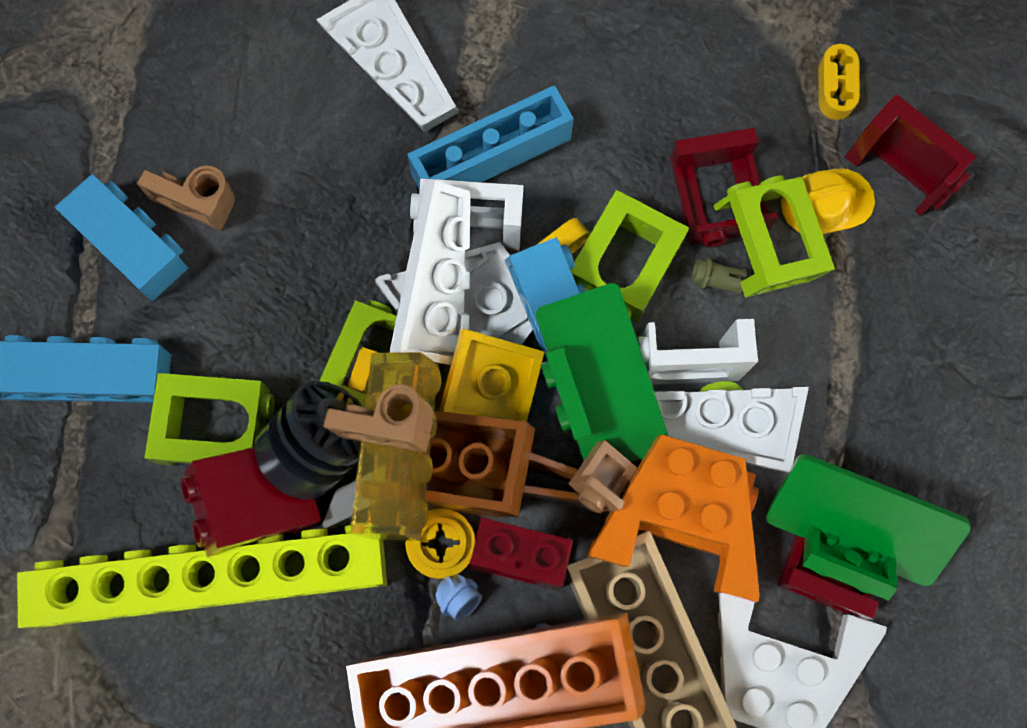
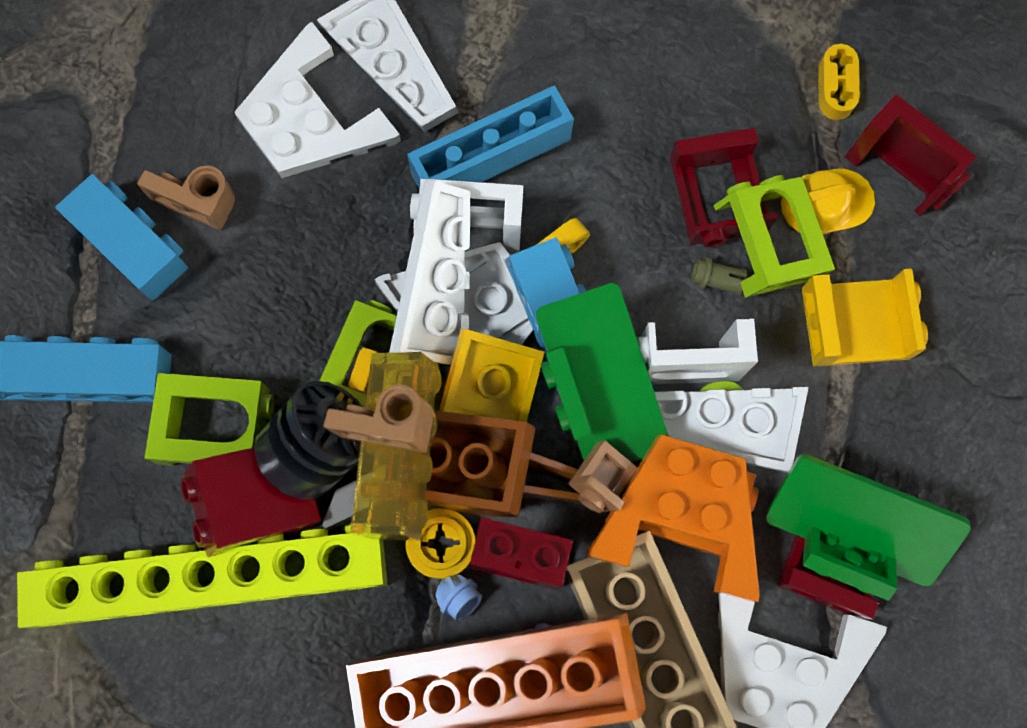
lime panel [570,190,689,322] -> none
none -> white wing [234,22,401,178]
none -> yellow panel [802,269,928,367]

